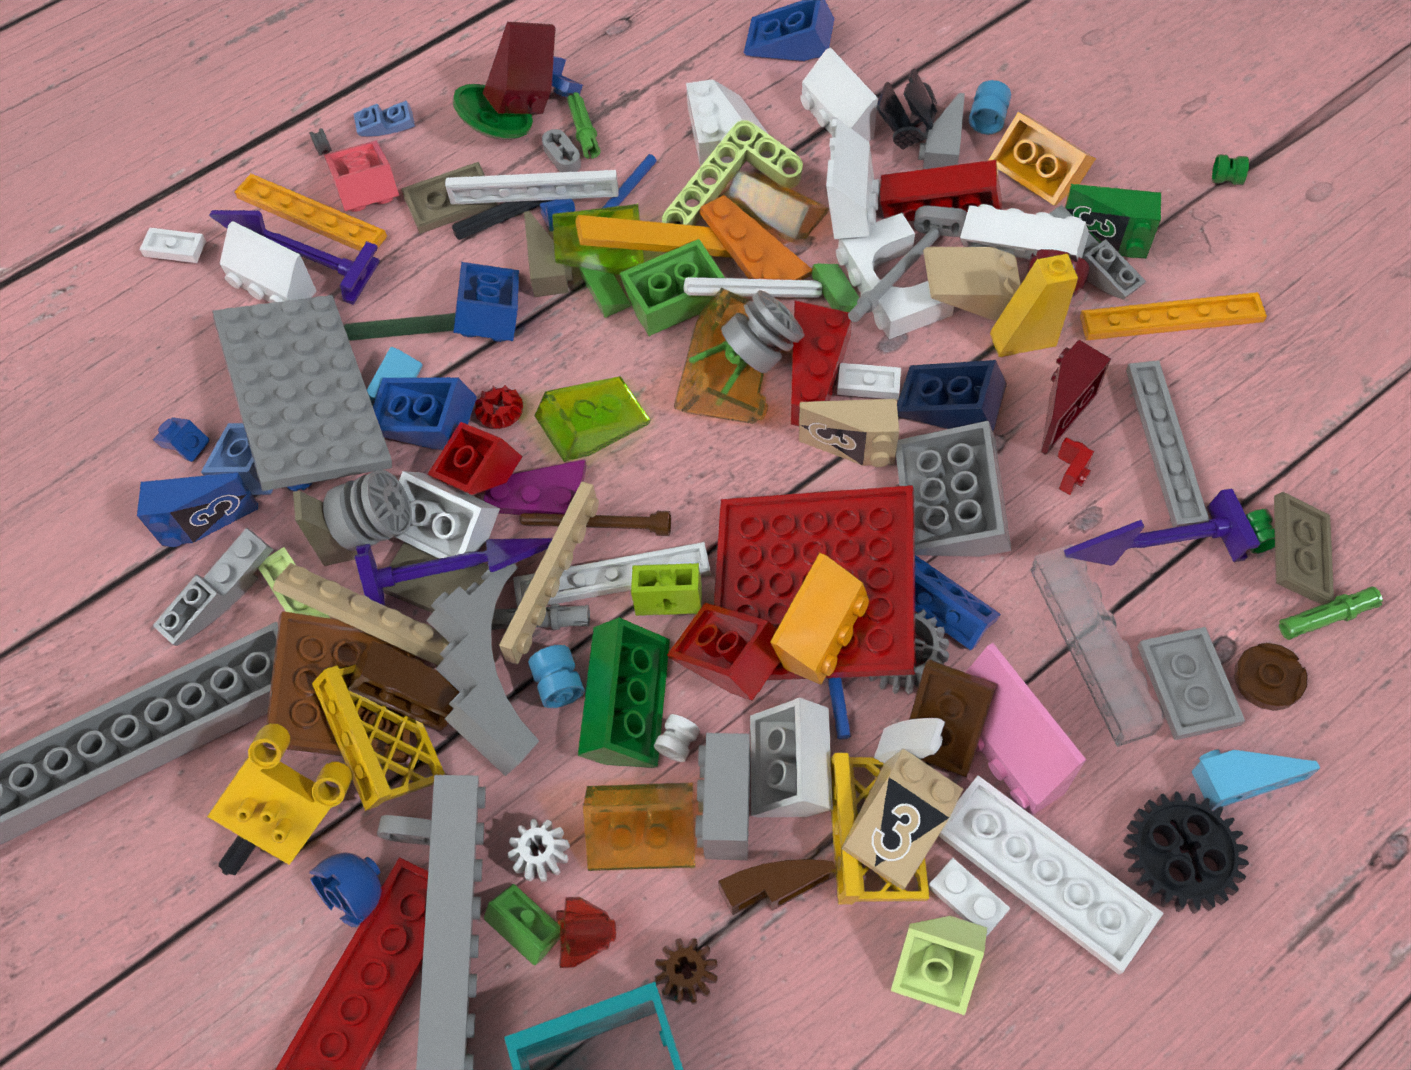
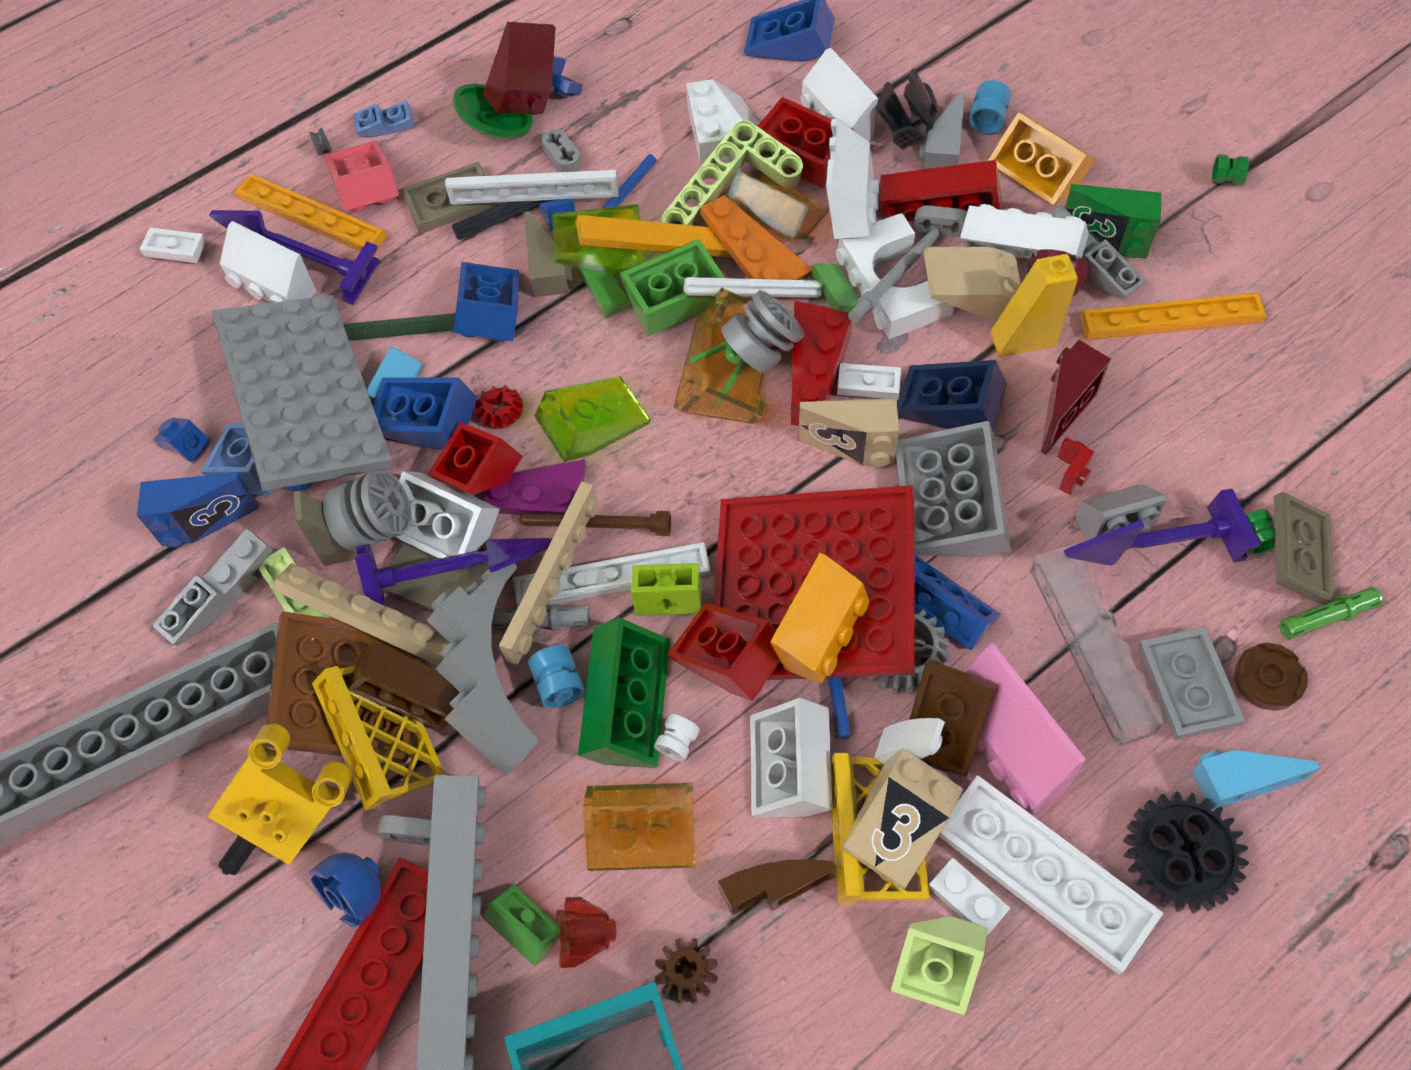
white gear [508,819,570,882] -> none
bright green axle [567,92,601,159] -> none
light grey brick [695,733,750,860] -> none
light grey plate [1126,360,1209,528] -> none
none -> red slope [758,97,854,189]
none -> light grey slope [1075,484,1167,541]

